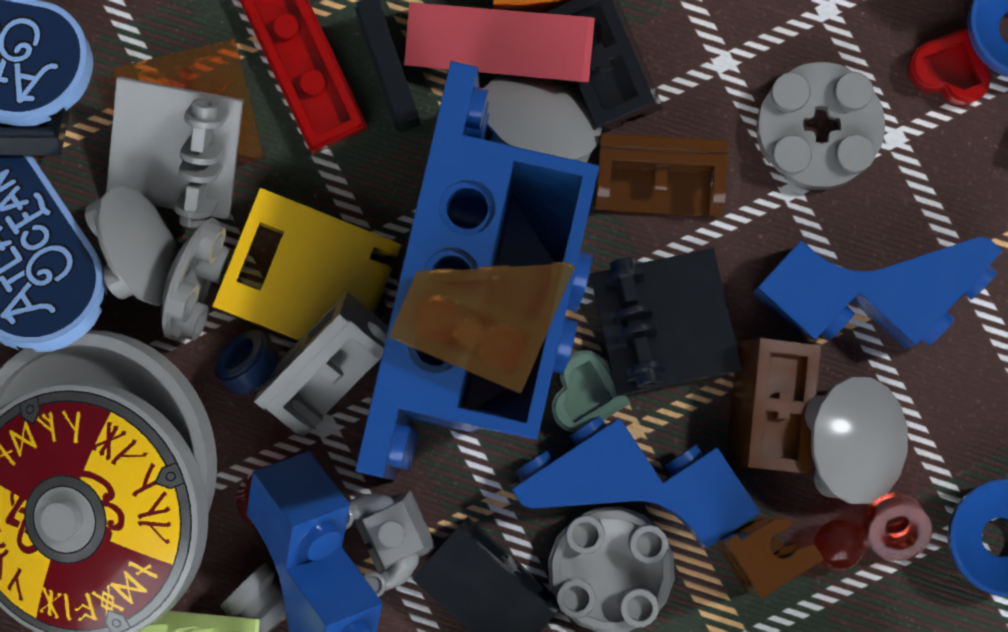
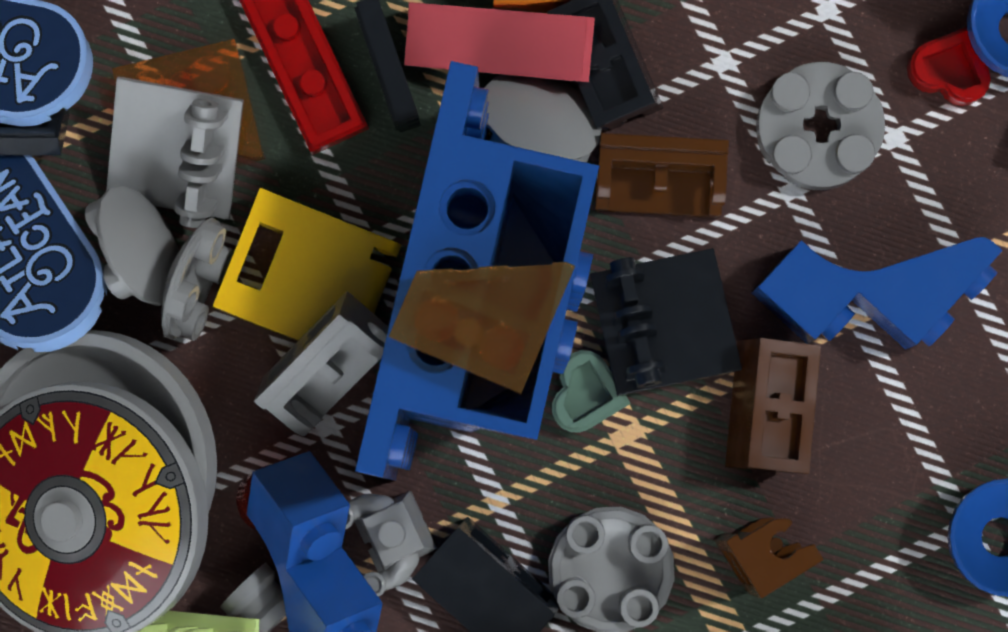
dark blue tile [214,330,279,395] -> none
blue arch [511,415,761,549] -> none
light grey dish [805,377,908,504] -> none
clear red plate [813,492,932,571] -> none

